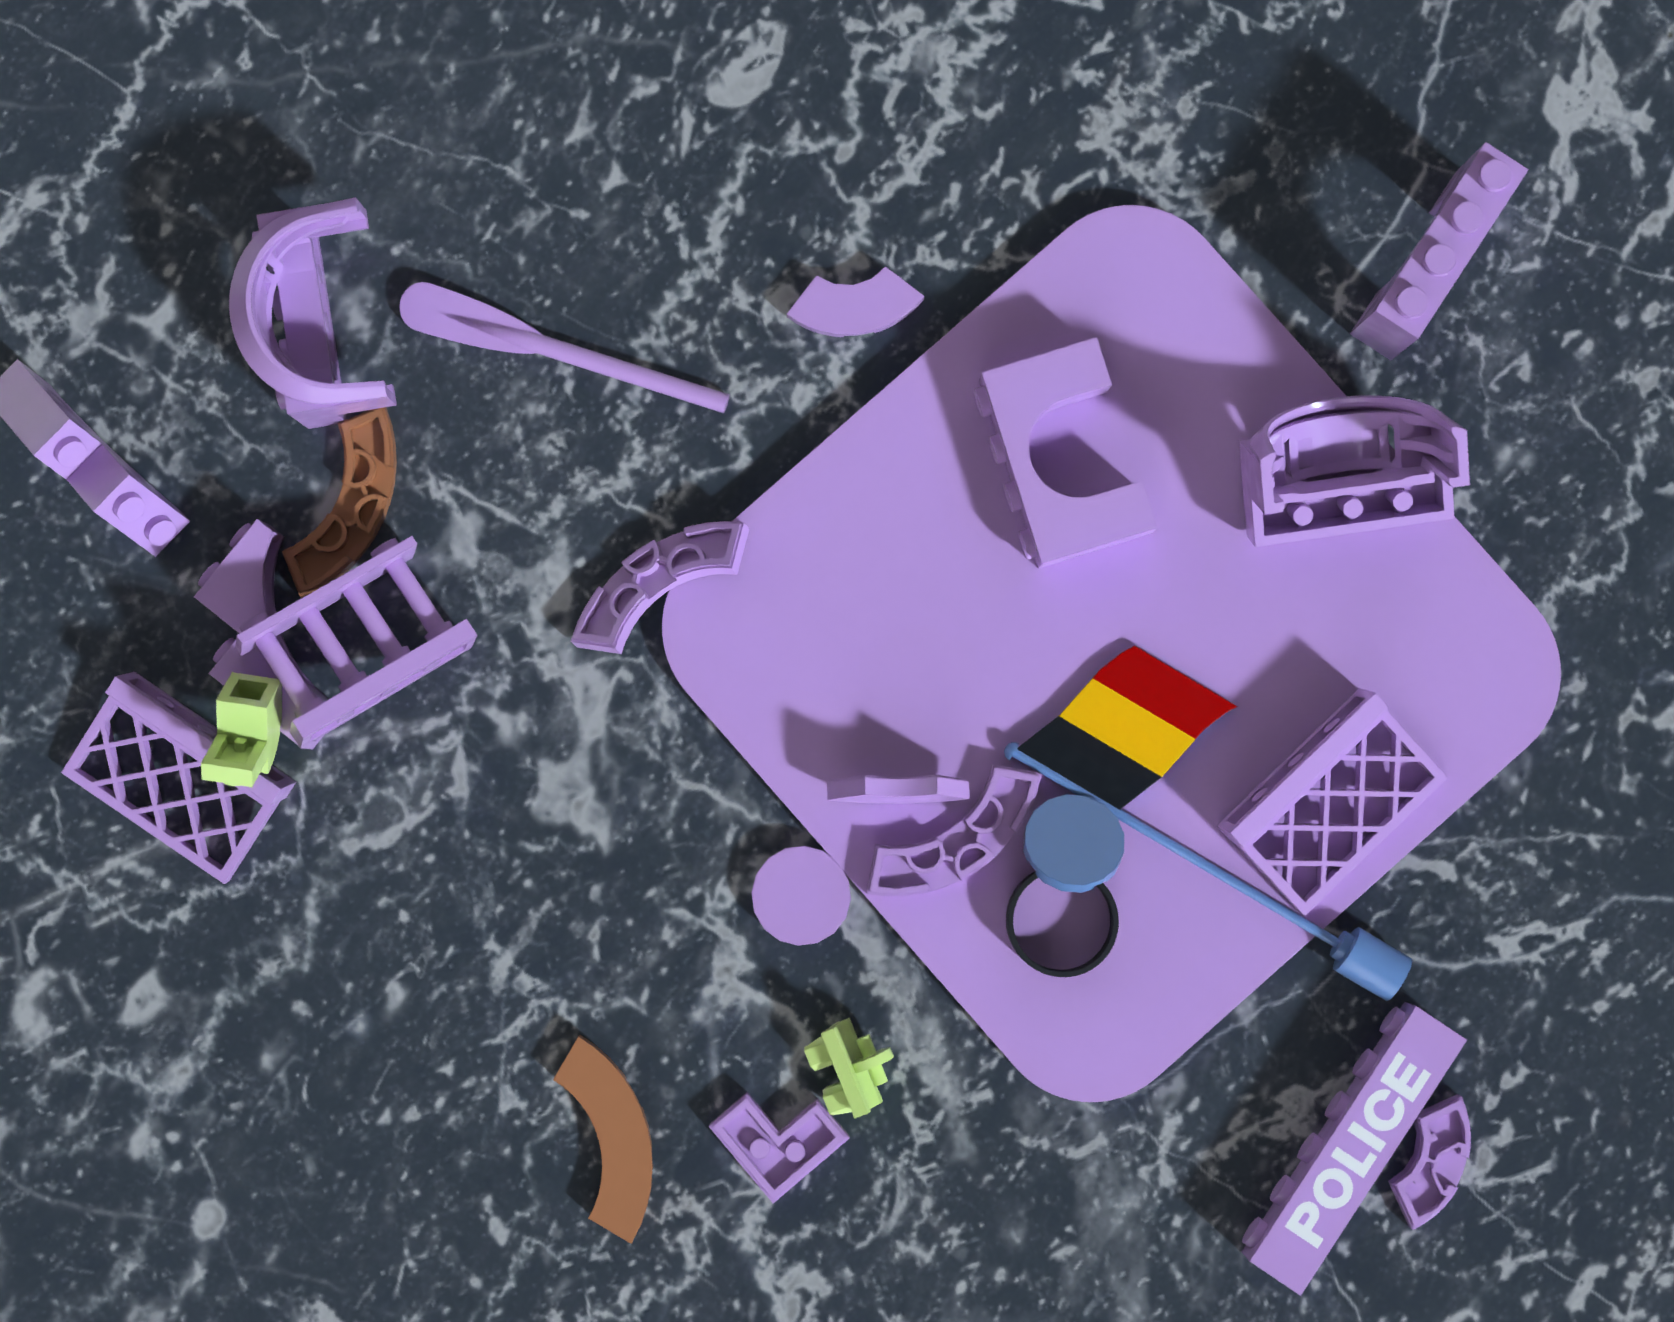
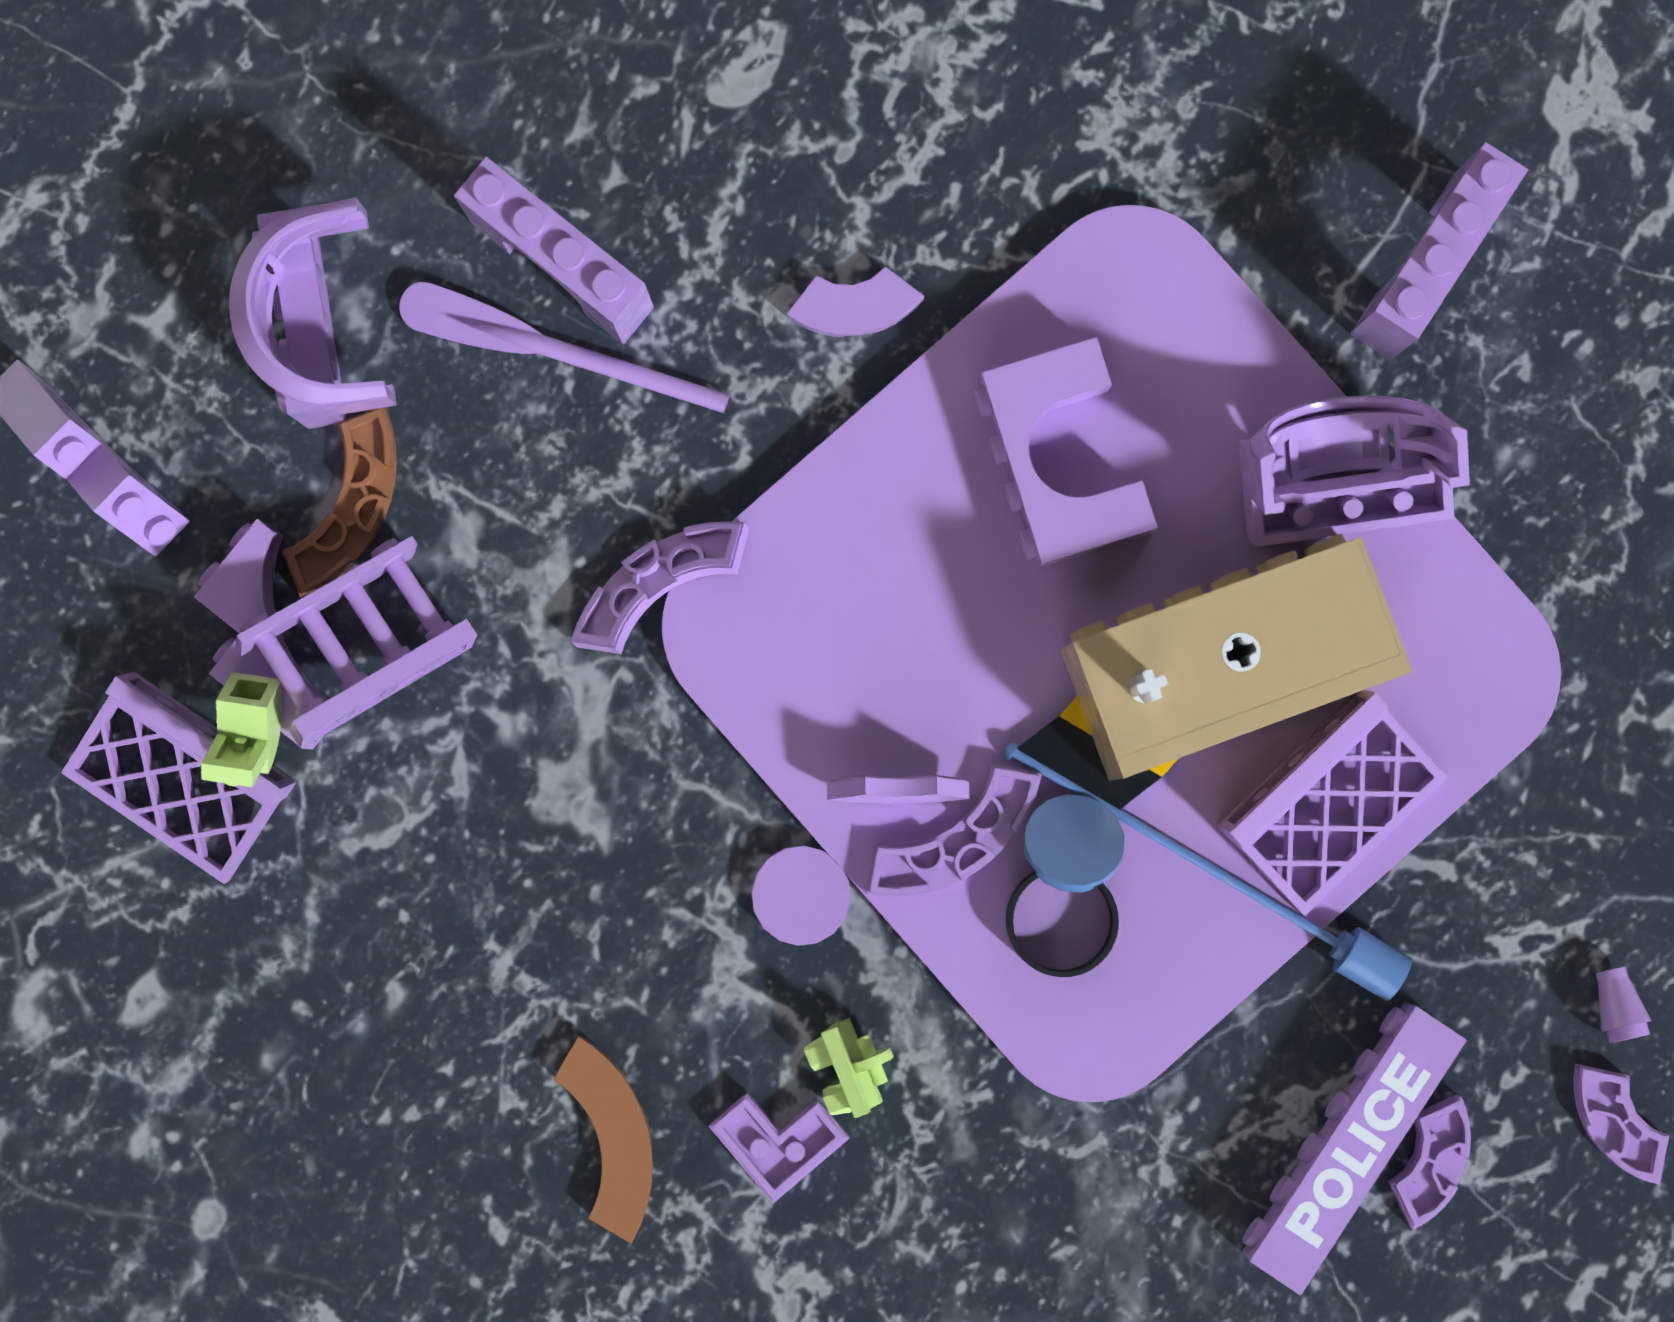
none -> lavender arch [454,157,654,345]
none -> tan piece [1060,533,1413,781]
none -> lavender tile [1573,1064,1669,1185]
none -> lavender cone [1595,967,1652,1043]

